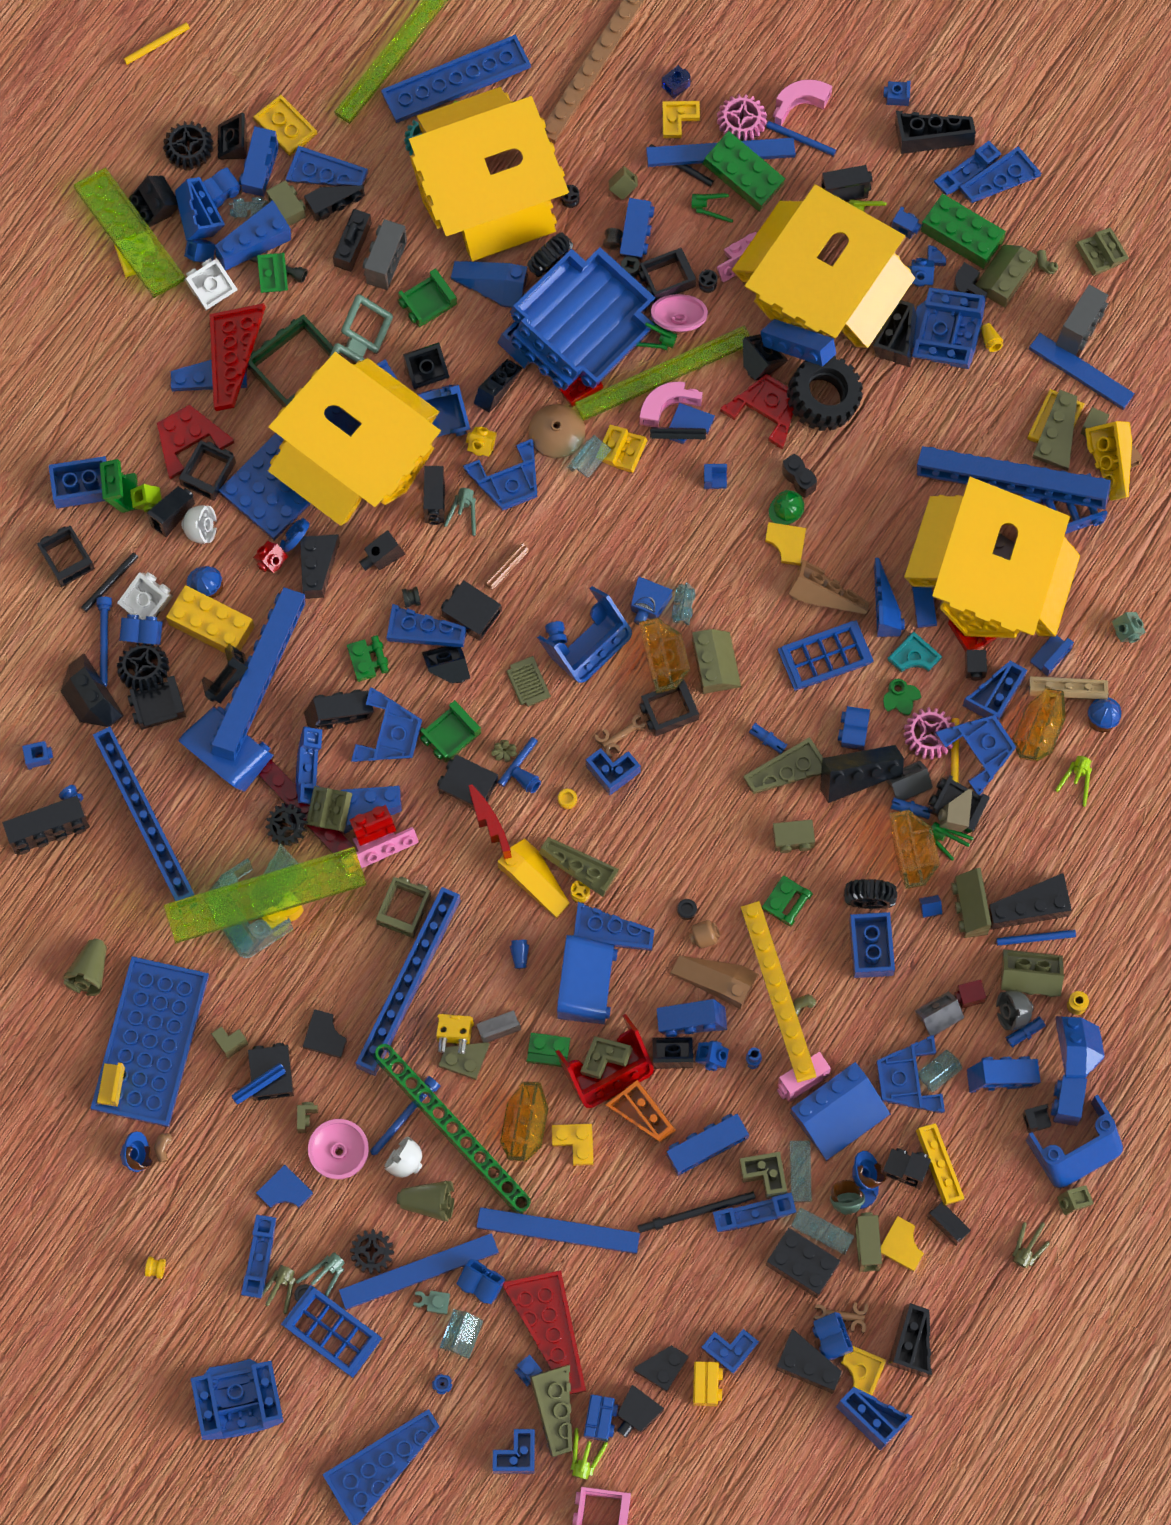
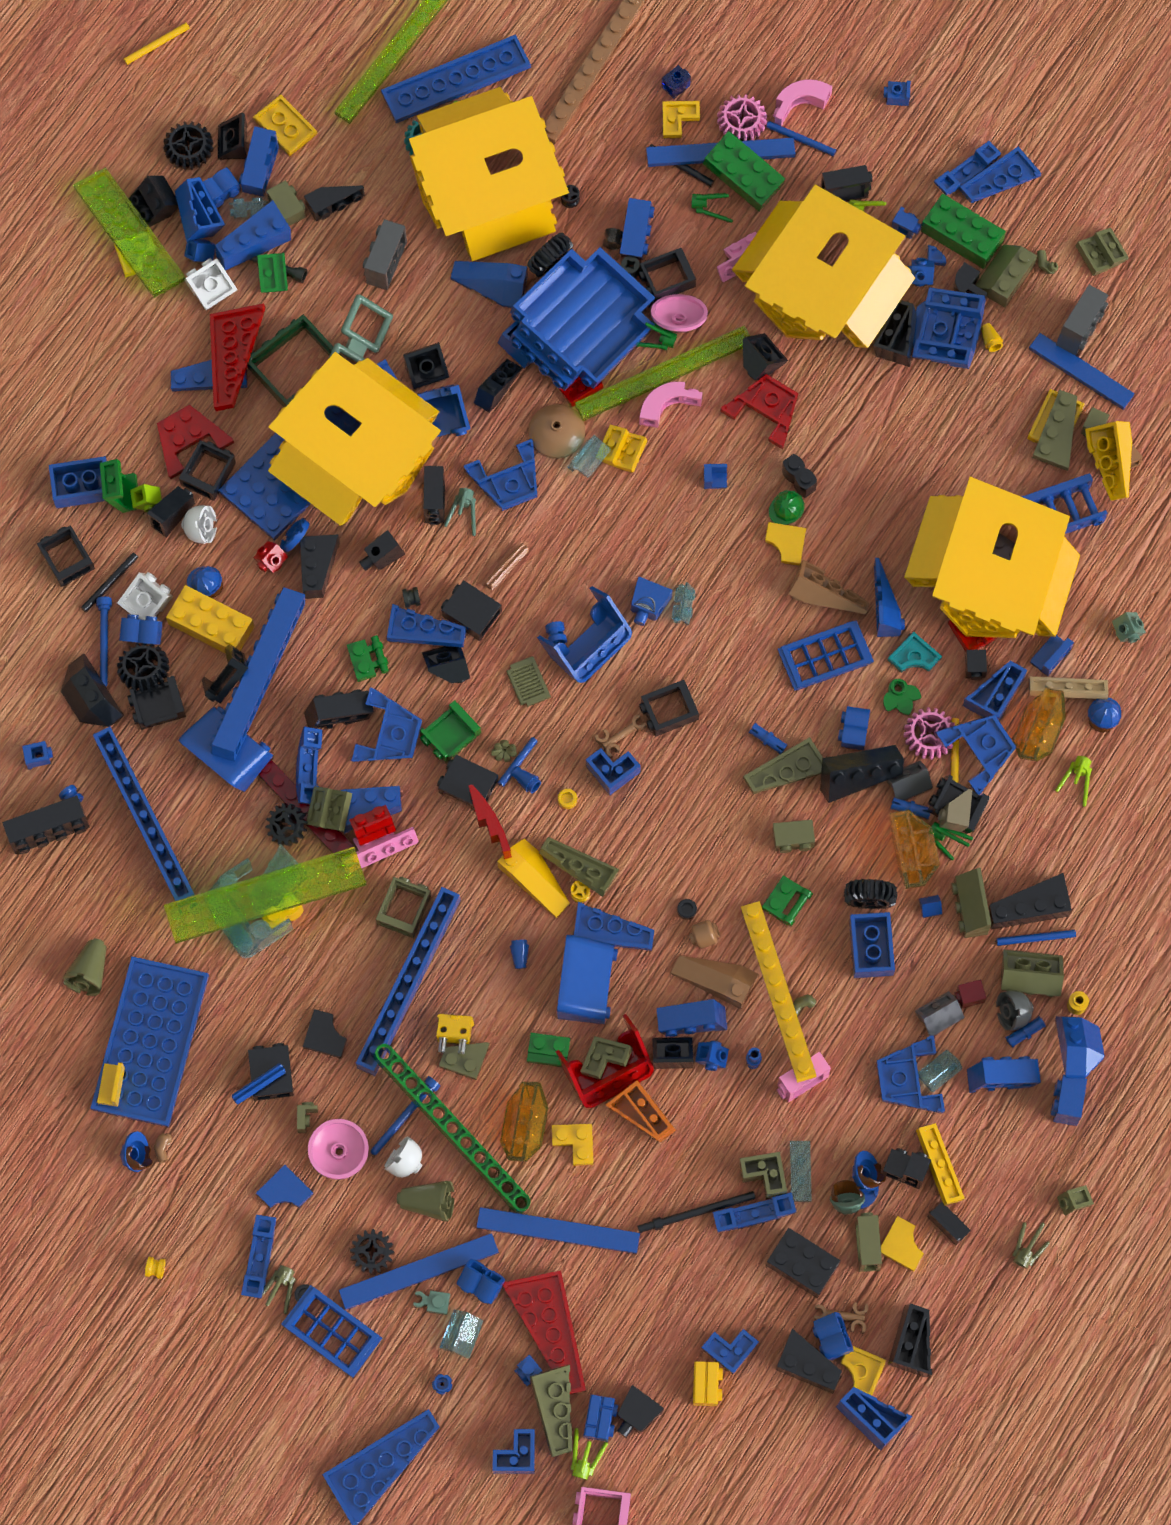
blue slope [190,1359,284,1440] -> none
olive piece [211,1026,248,1058] -> none
blue wing [285,146,368,186] -> none
sand green plant [296,1252,345,1296] -> none
black piece [333,209,372,272] -> none
green panel [397,268,457,328] -> none
yellow brick [466,427,497,457] -> none
flat silver panel [476,1010,521,1043] -> none
olive panel [609,166,638,200] -> none
black wing [633,1345,689,1392] -> none
clear yellow wedge [639,618,690,693] -> none
black axle [650,427,706,440] -> none
blue brick [666,1114,749,1176] -> none
blue tile [669,403,715,444] -> none
olive slope [692,629,741,694] -> none
black wheel [698,270,717,293] -> none
blue brick [760,319,836,366] -> none
black tyre [787,356,863,431] -> none
blue slope [790,1062,891,1161] -> none
clear light blue tile [791,1208,855,1255] -> none
black wedge [895,111,976,154] -> none
blue tile [911,585,937,628] -> none
blue brick [917,446,1111,510] -> none
black panel [1023,1104,1051,1133] -> none
blue windscreen [1026,1095,1123,1189] -> none

